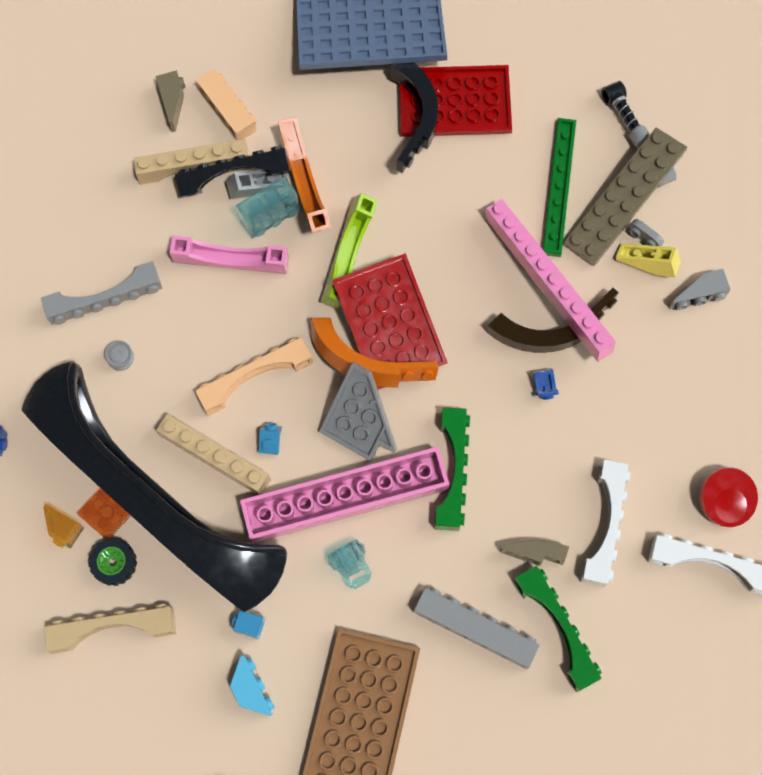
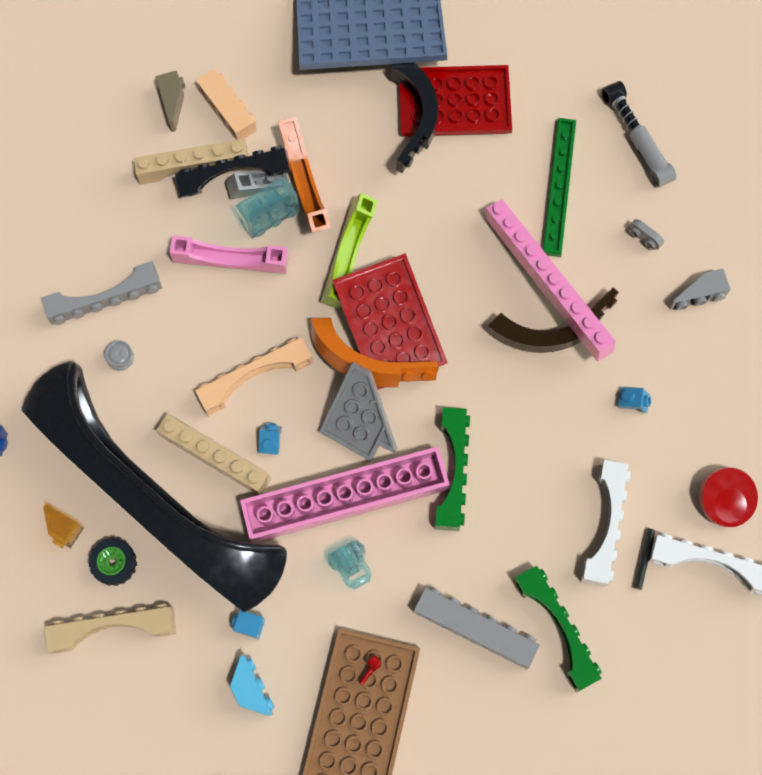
clear orange plate [77,488,131,540] -> none
dark tan slope [501,541,569,566] -> none
blue bracket [532,368,559,400] -> none
dark tan plate [564,127,687,266] -> none
light yellow slope [616,243,681,277] -> none
none -> red hand [359,656,381,685]
none -> dark azure bracket [618,387,651,413]
none -> pearl dark grey bar [634,528,655,590]

